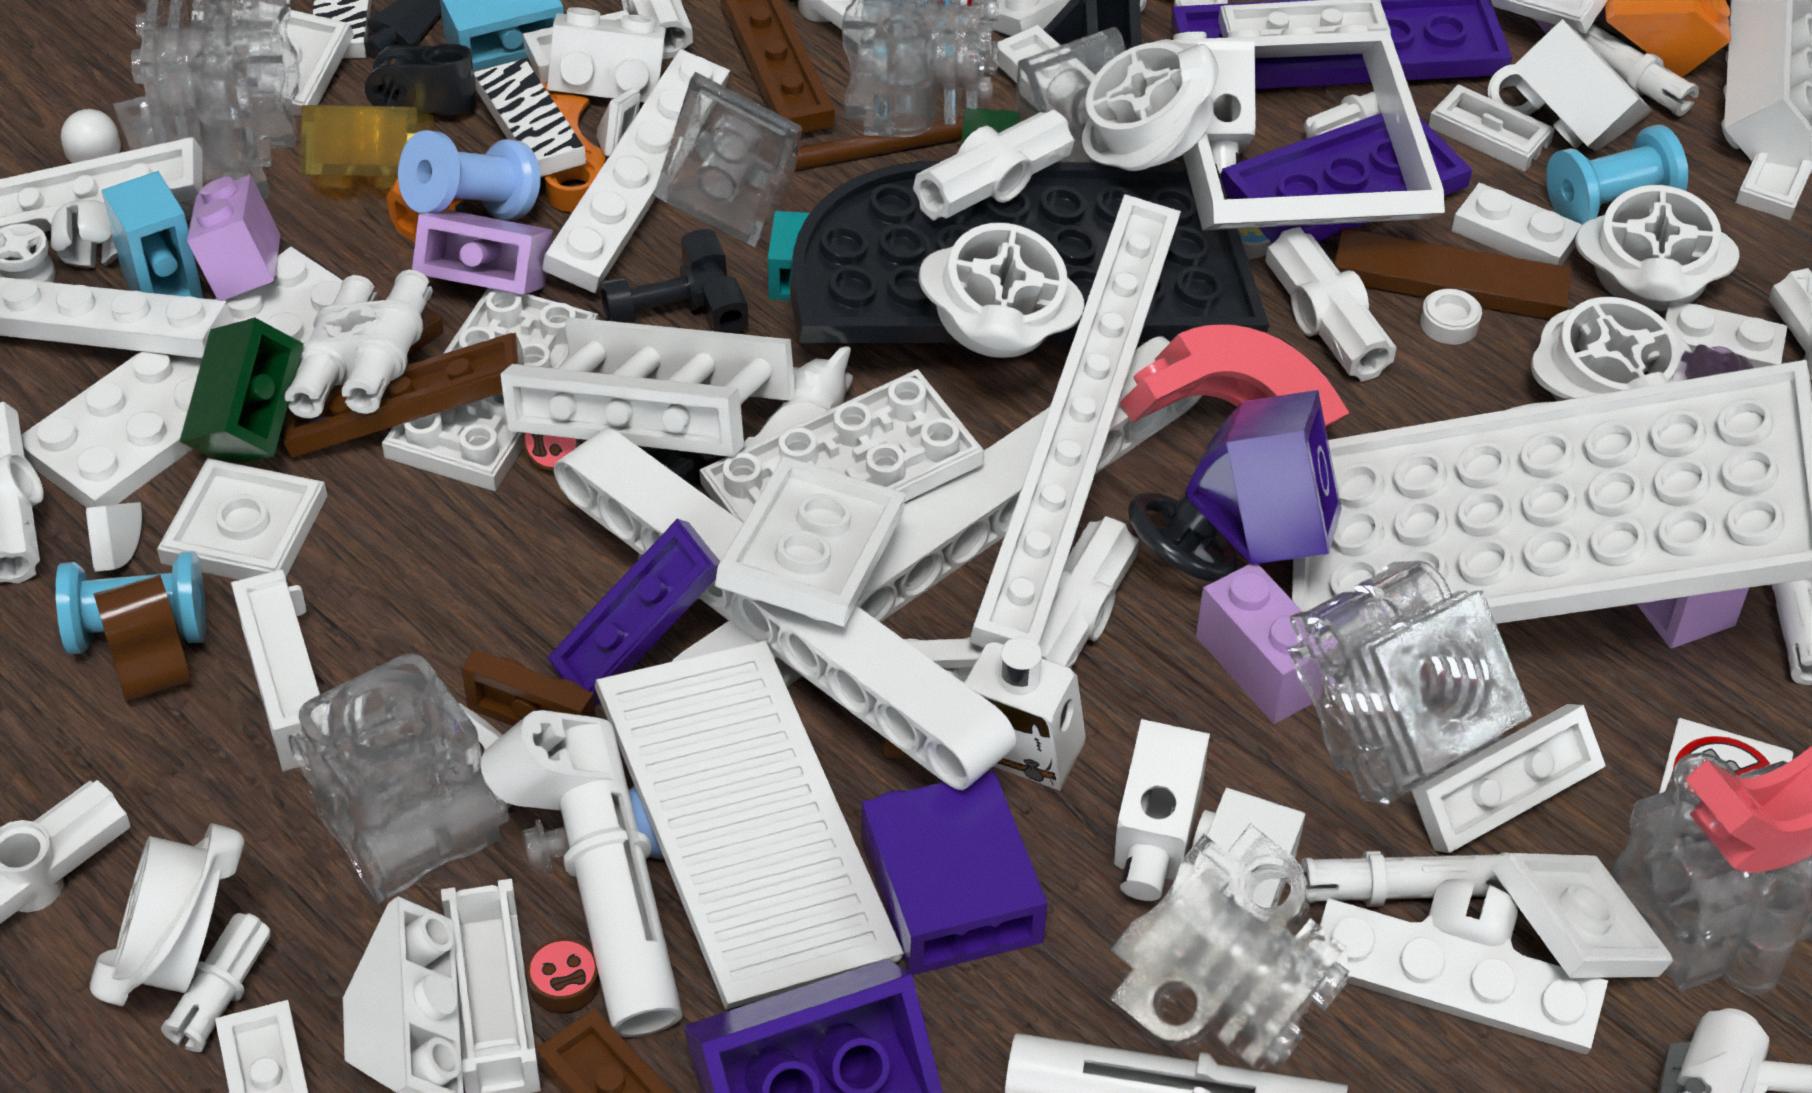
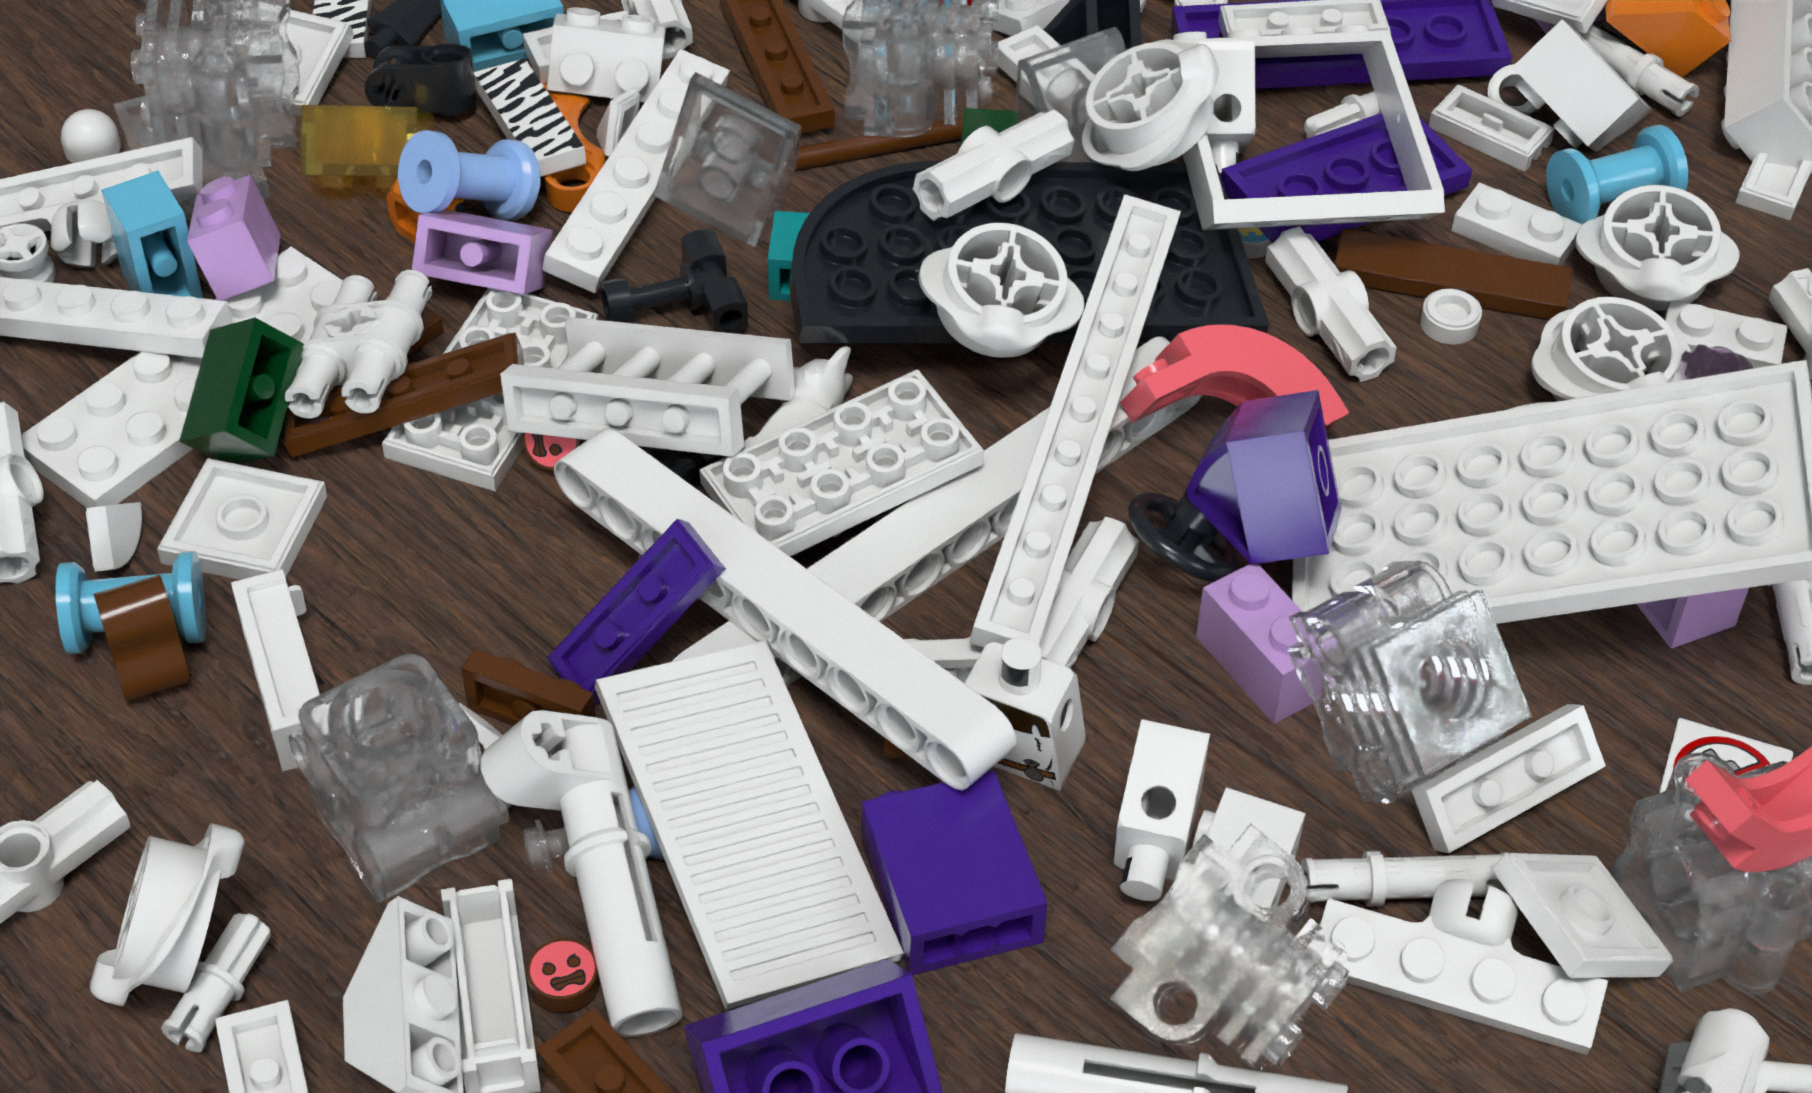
white plate [715,456,906,627] -> none

